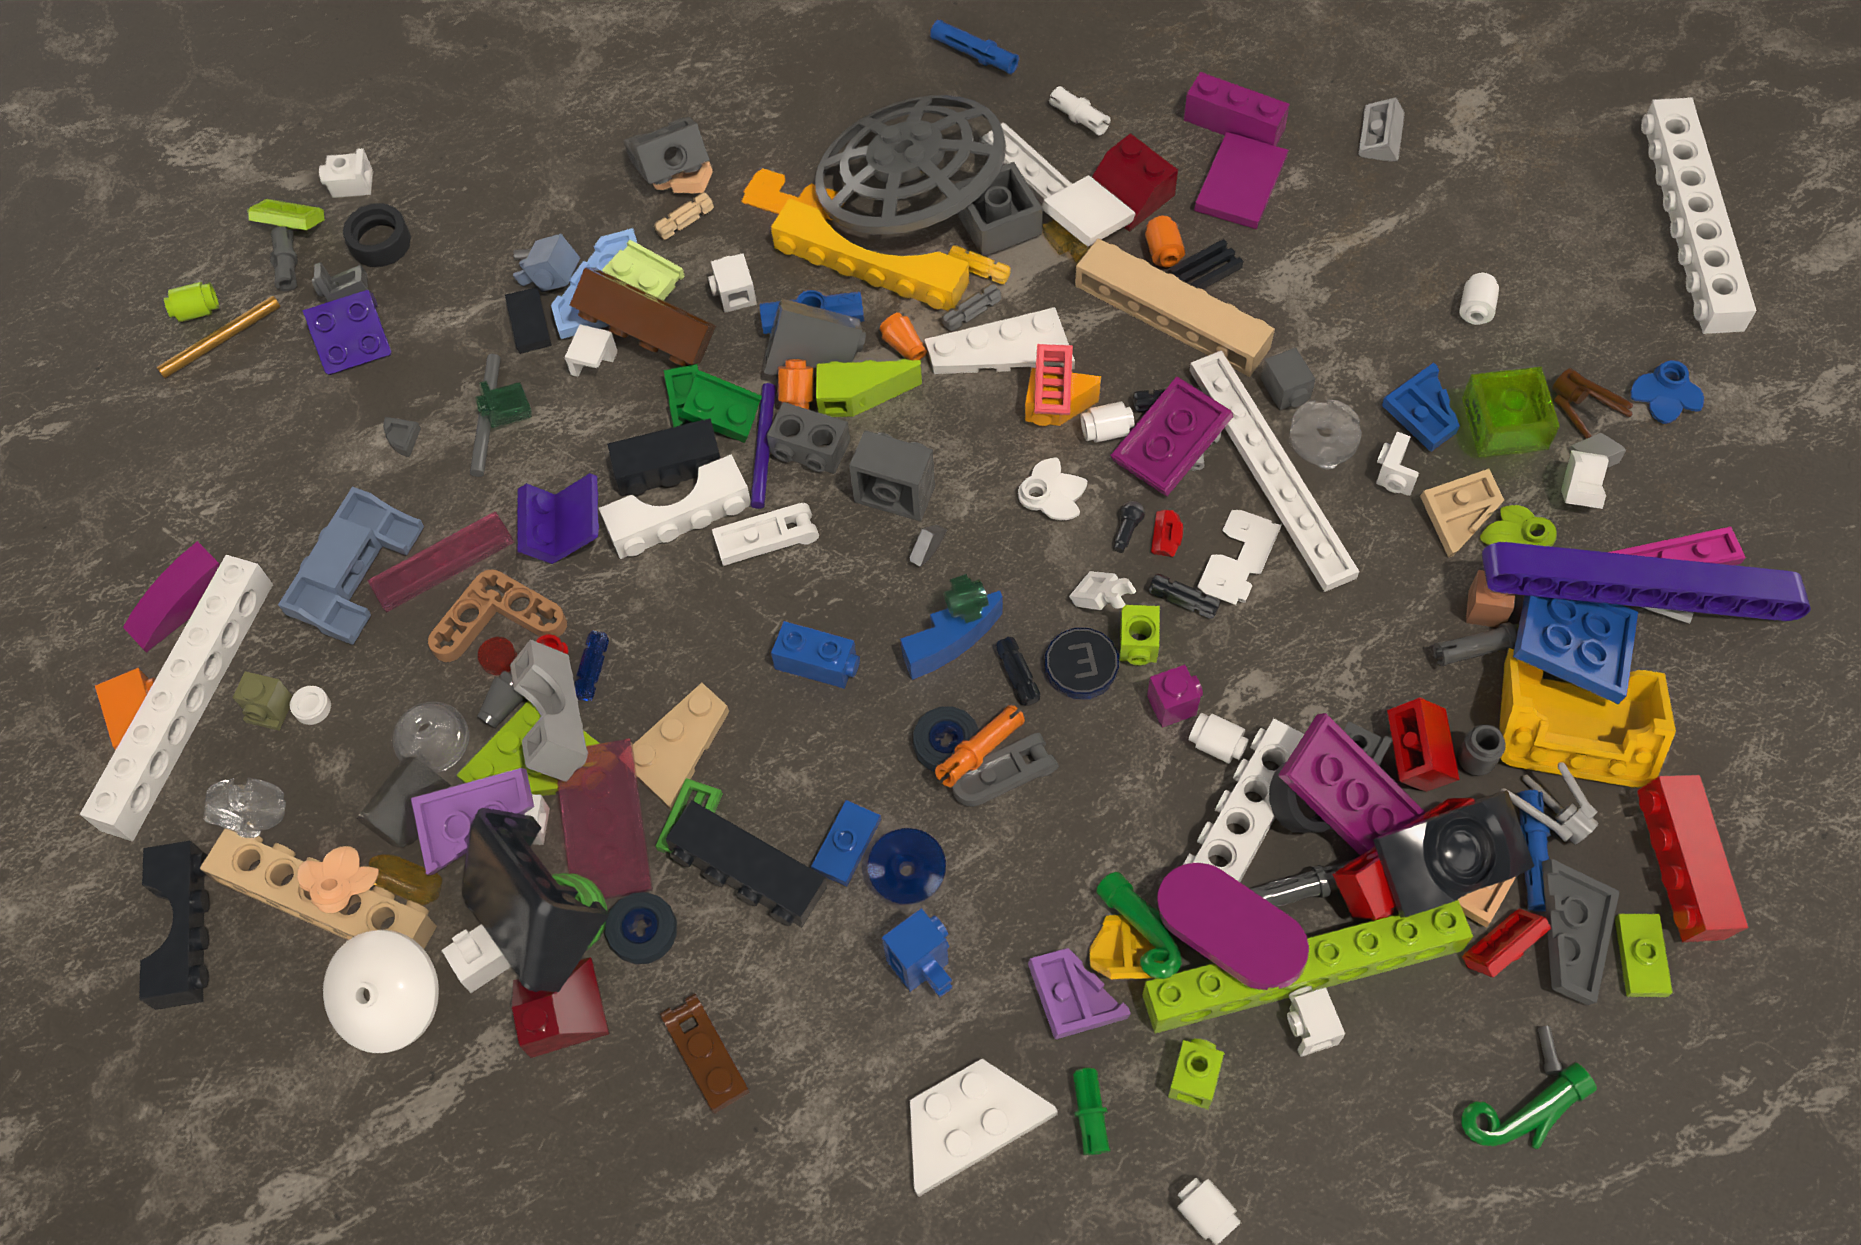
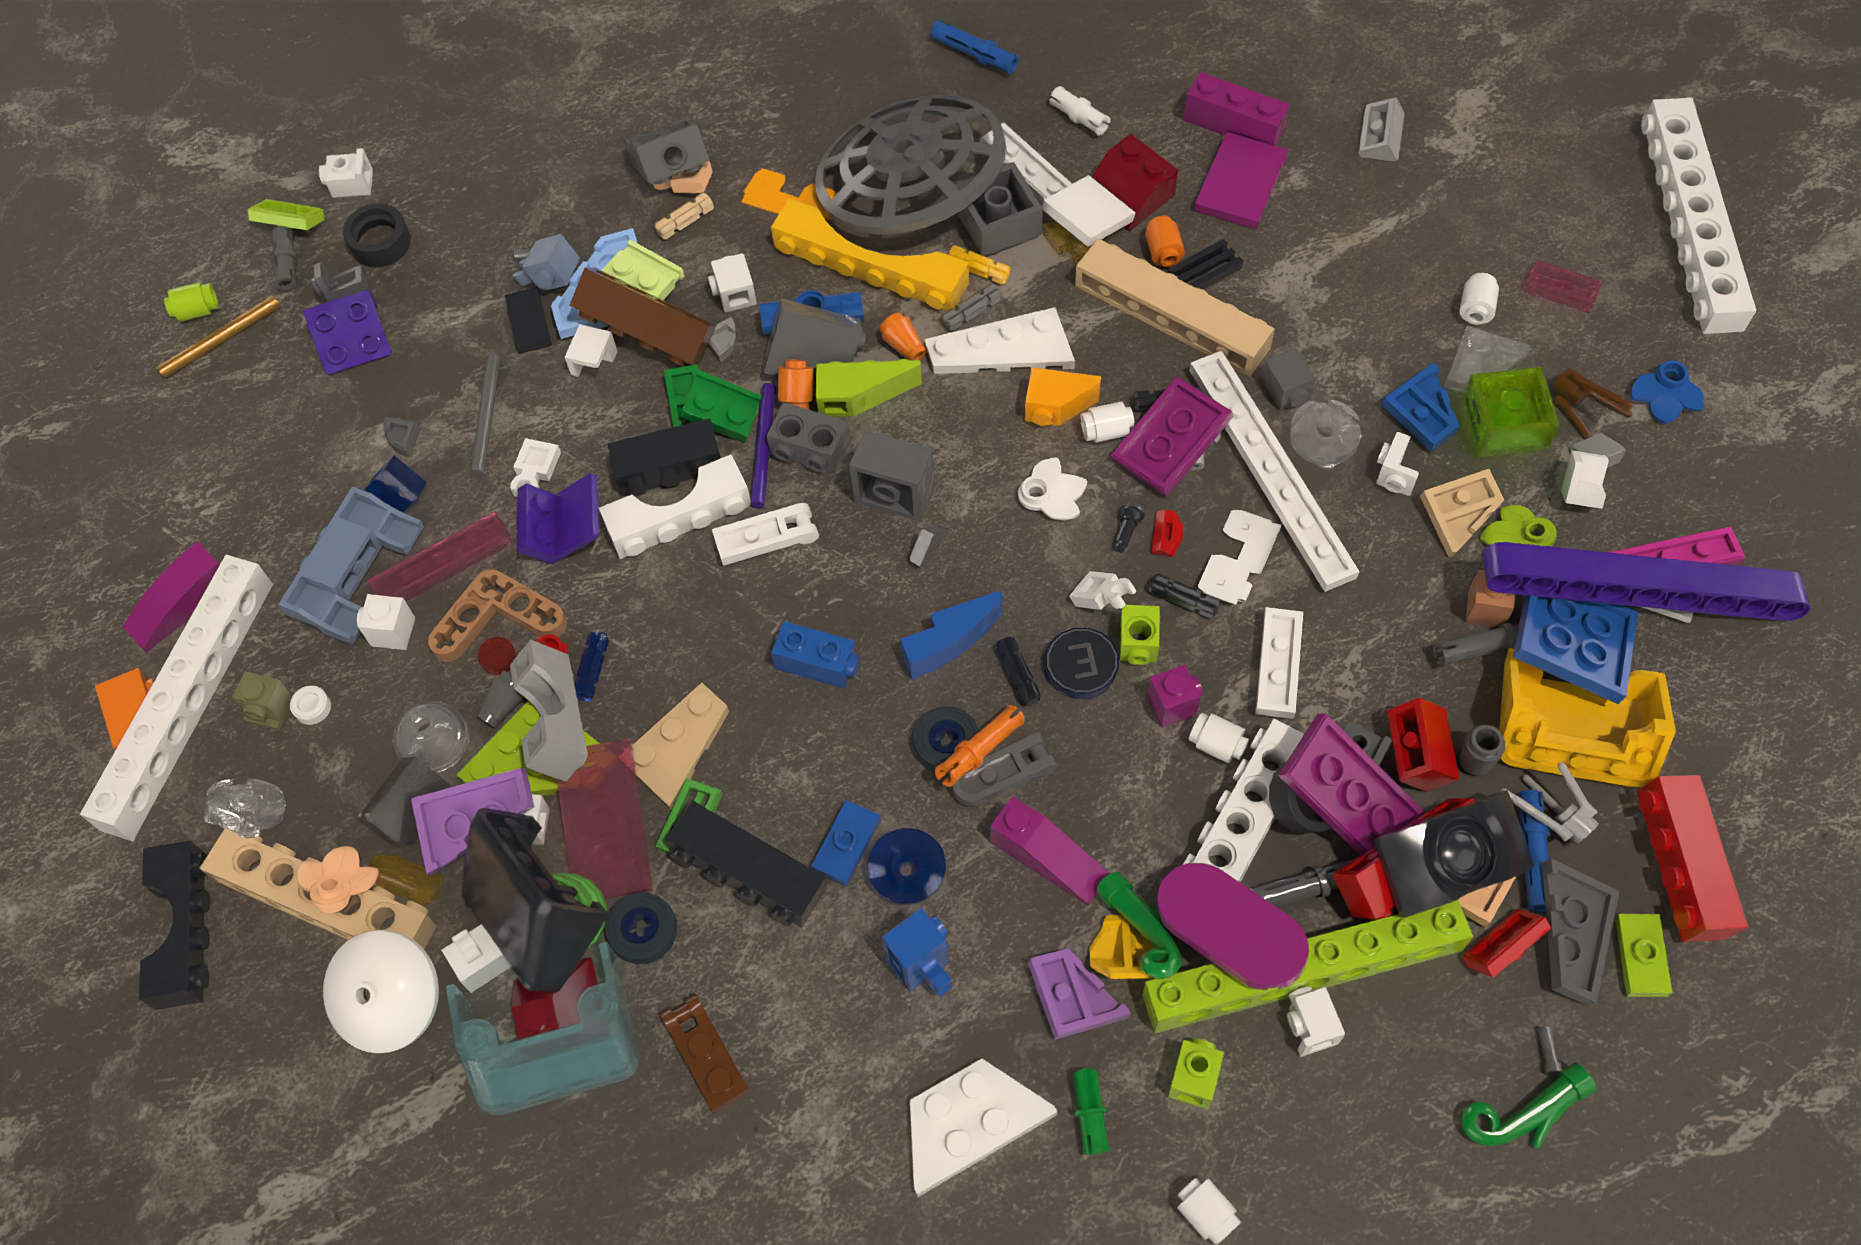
clear green bracket [475,381,532,428] -> none
clear green gear [943,574,989,624] -> none
coral slope [1034,344,1073,415] -> none
none -> white brick [357,594,415,650]
none -> clear blue panel [363,455,427,512]
none -> clear light blue windscreen [445,942,639,1116]
none -> white plate [510,438,561,497]
none -> light grey tile [708,317,737,362]
none -> magenta slope [990,796,1110,906]
none -> white plate [1255,607,1303,719]
none -> clear wing [1444,326,1532,397]
none -> clear pink tile [1524,259,1603,314]

